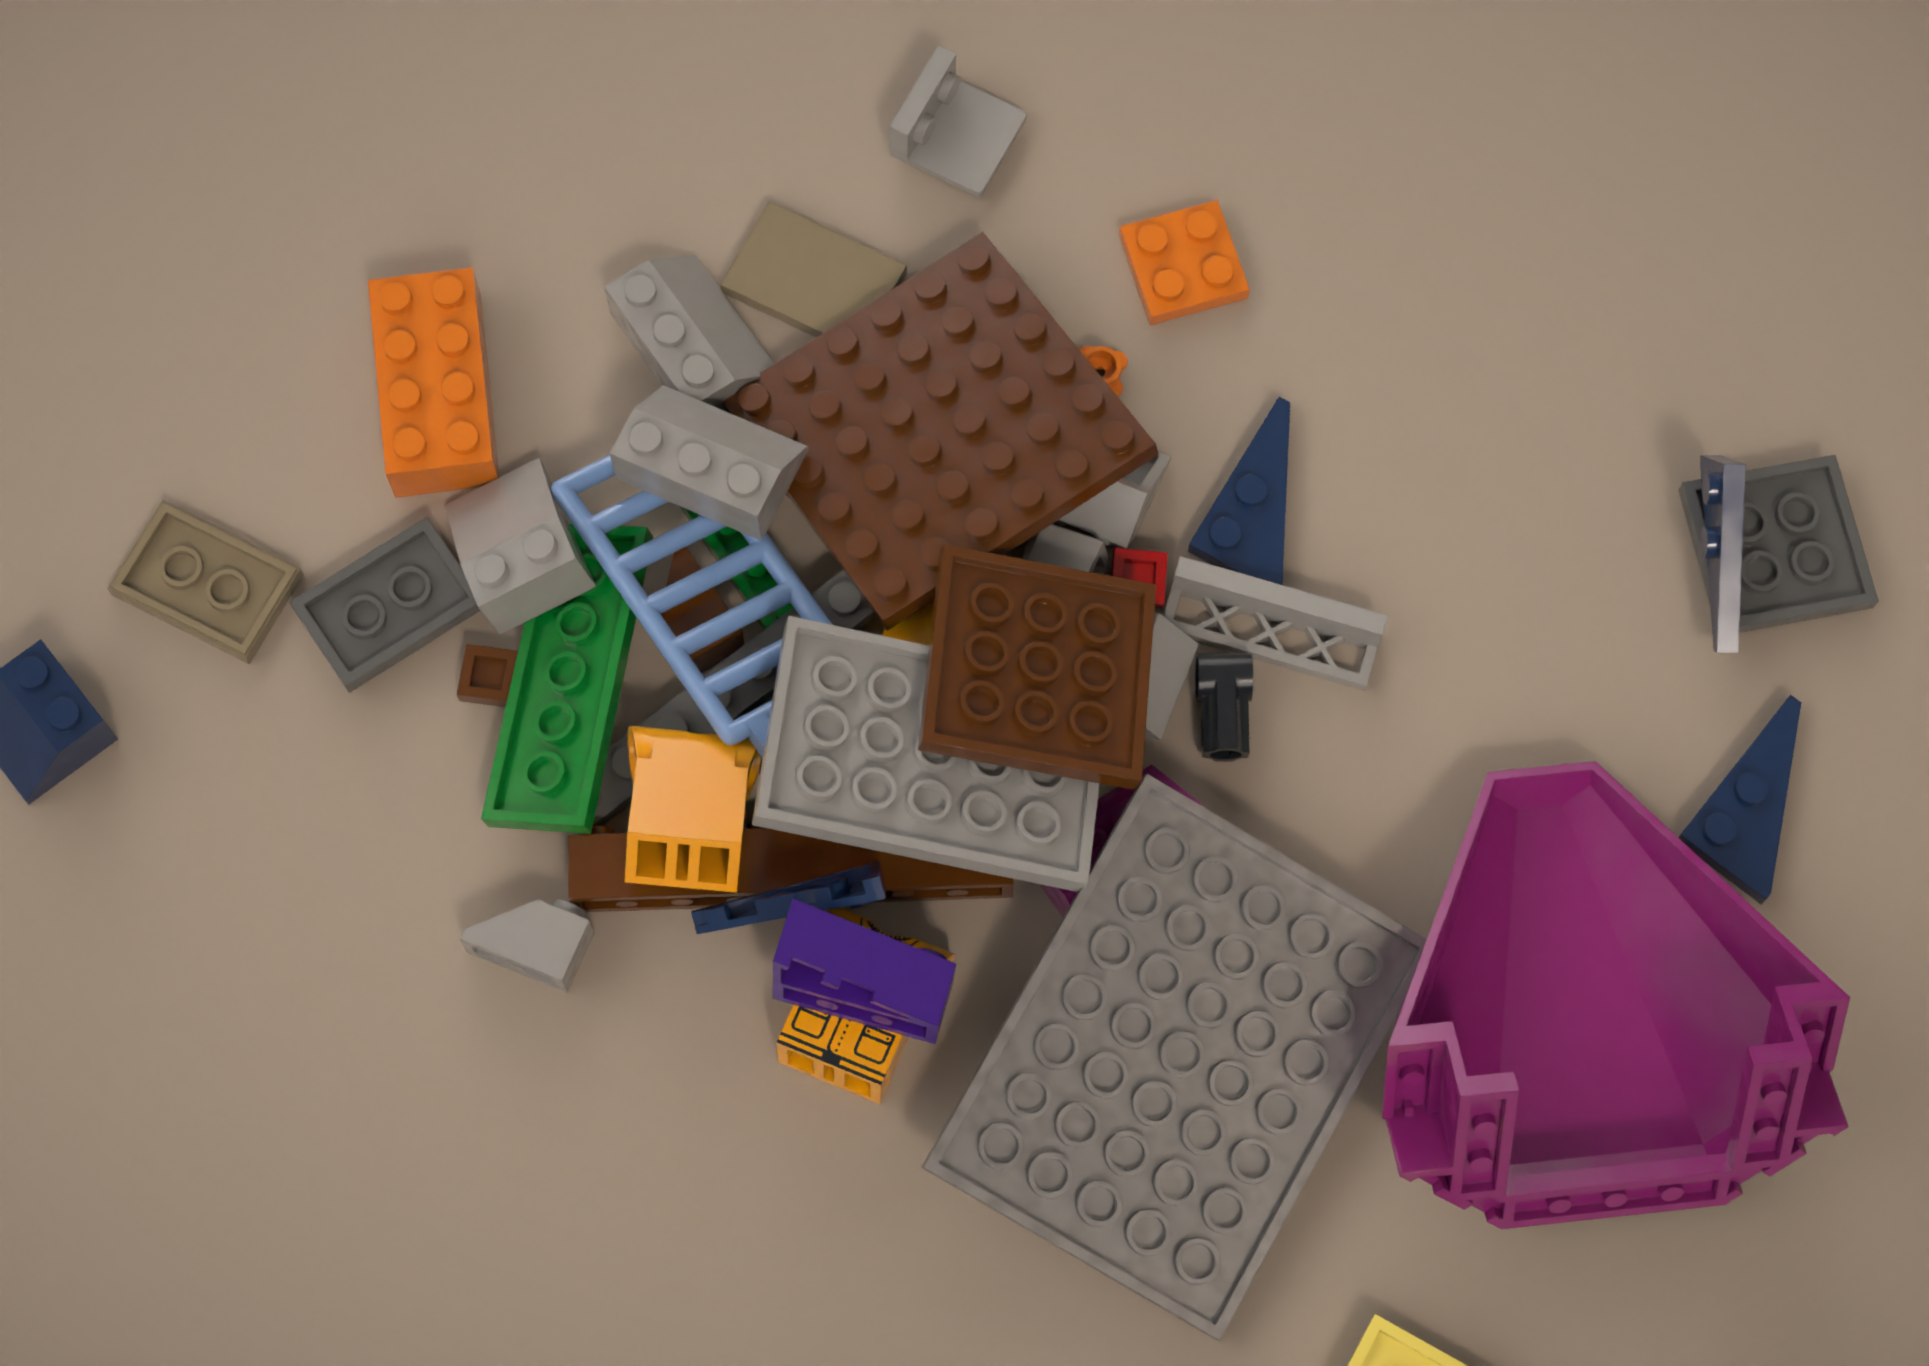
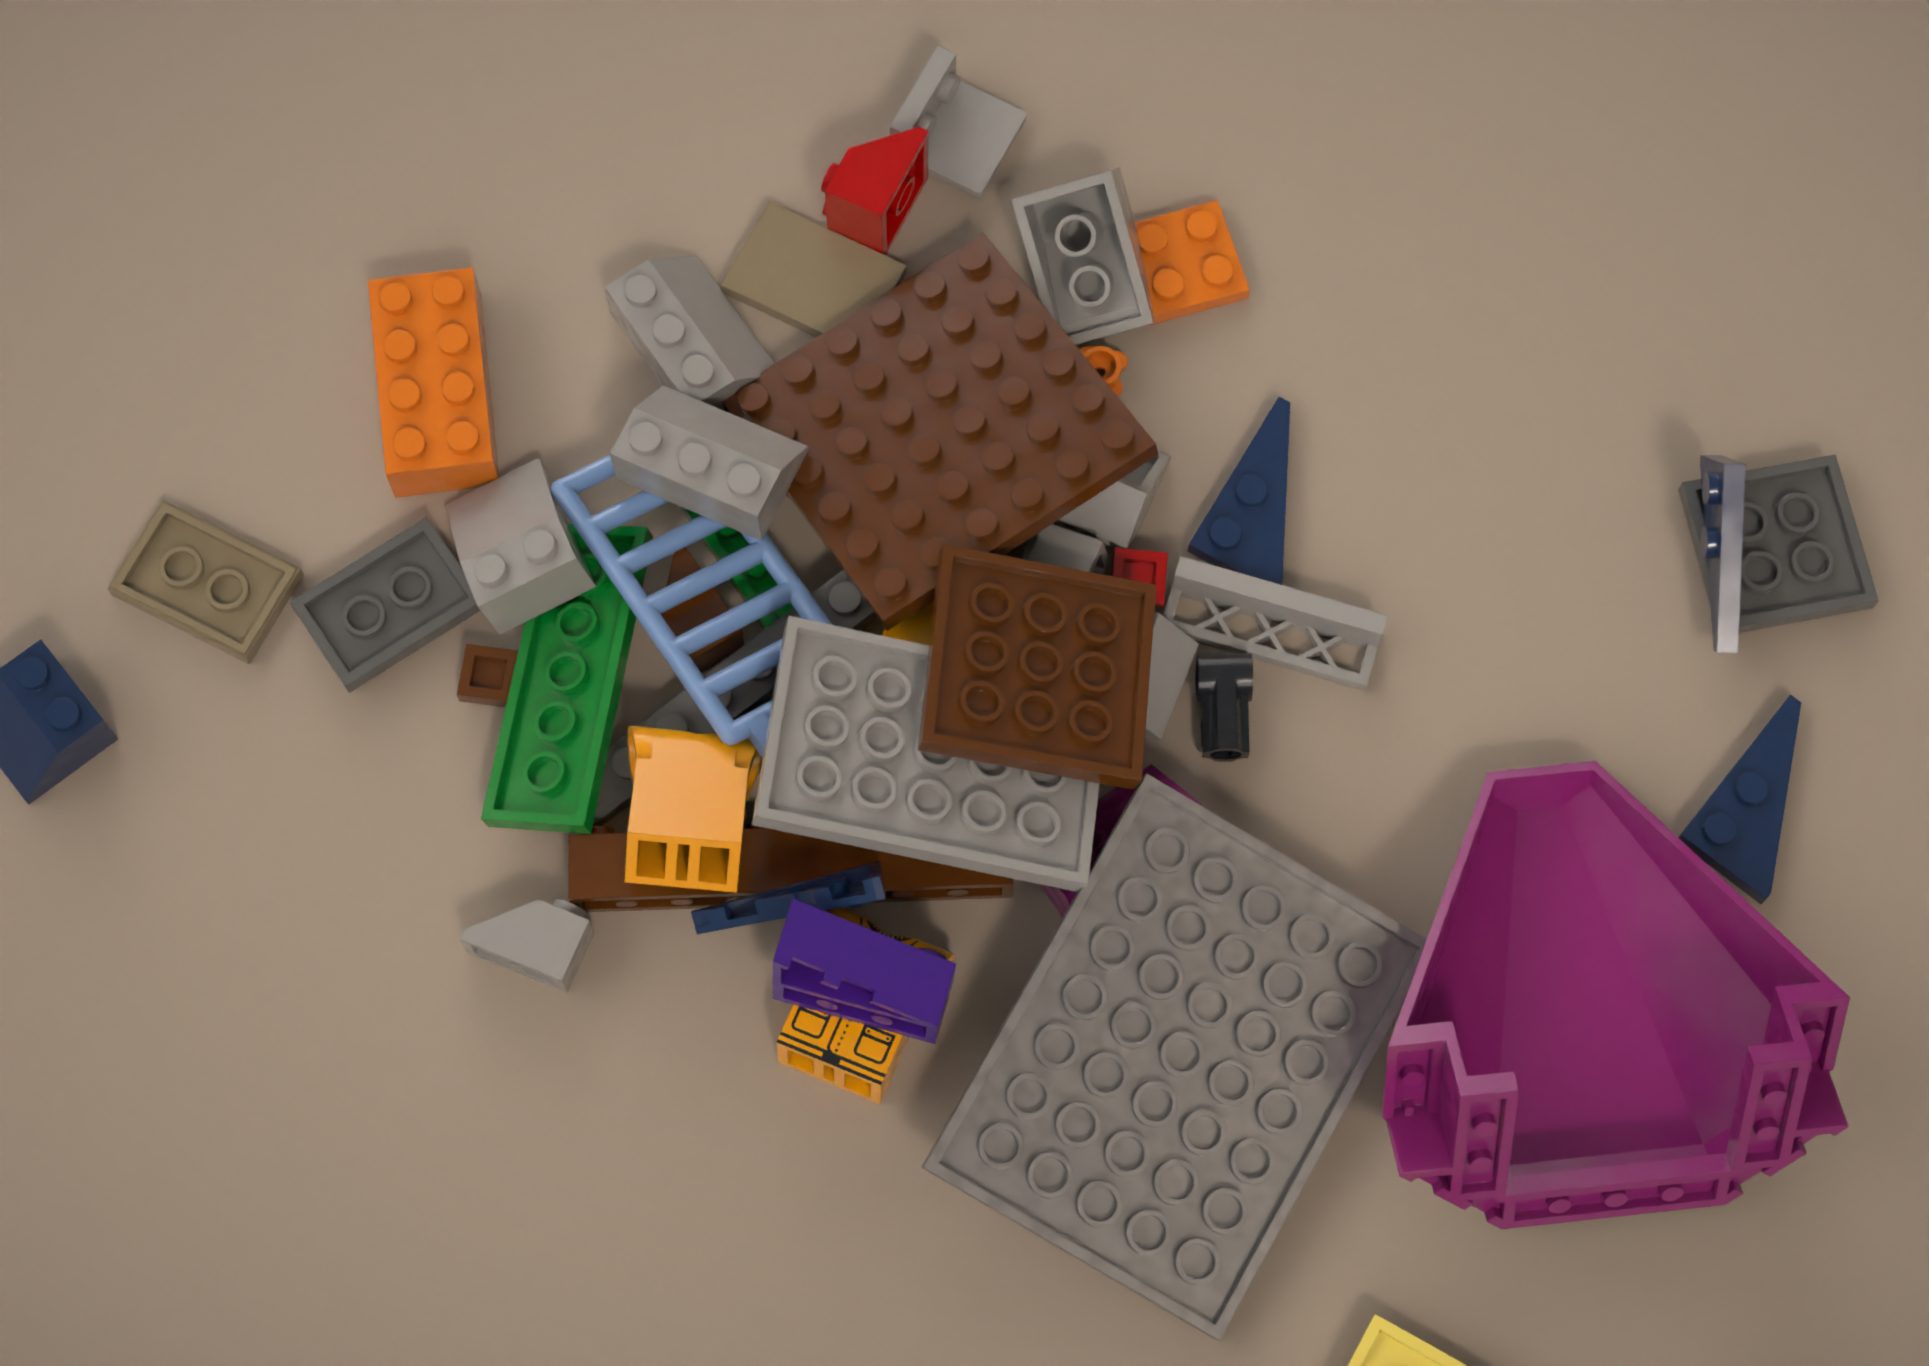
none -> red slope [821,127,929,255]
none -> light grey slope [1011,167,1155,345]

